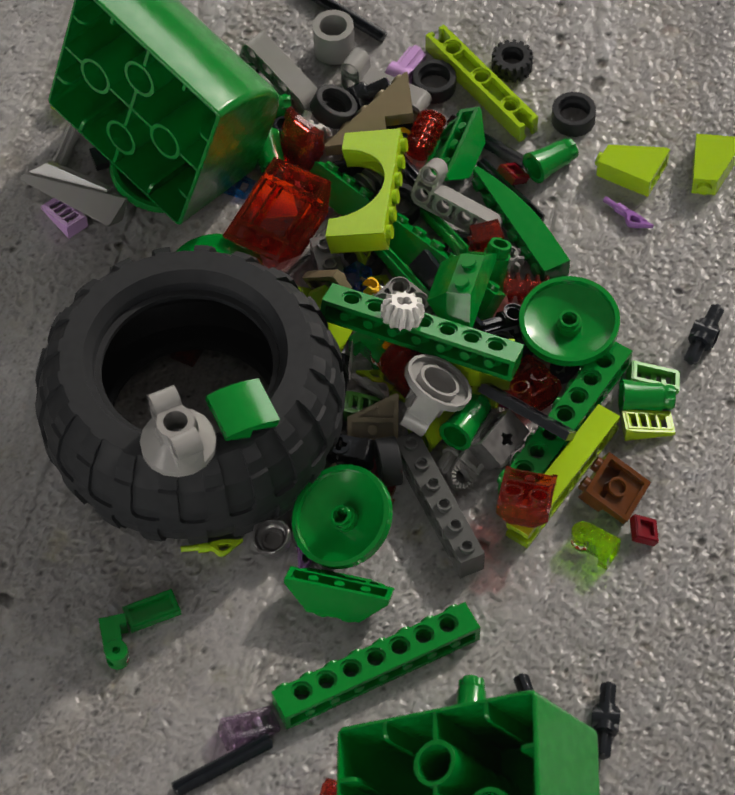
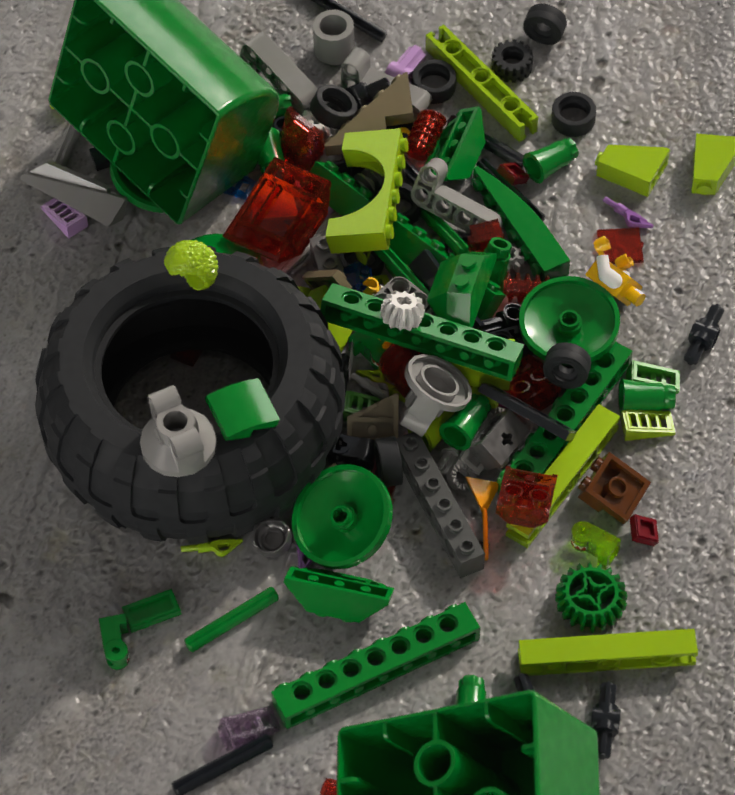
none -> lime hair [164,240,219,291]
none -> green axle [184,587,279,652]
none -> light orange piece [465,476,499,561]
none -> lime piece [518,628,698,676]
none -> black tyre [523,4,567,45]
none -> black tyre [543,342,591,389]
none -> green gear [555,562,628,633]
none -> torso [585,236,646,307]
none -> clear red piece [597,227,644,264]

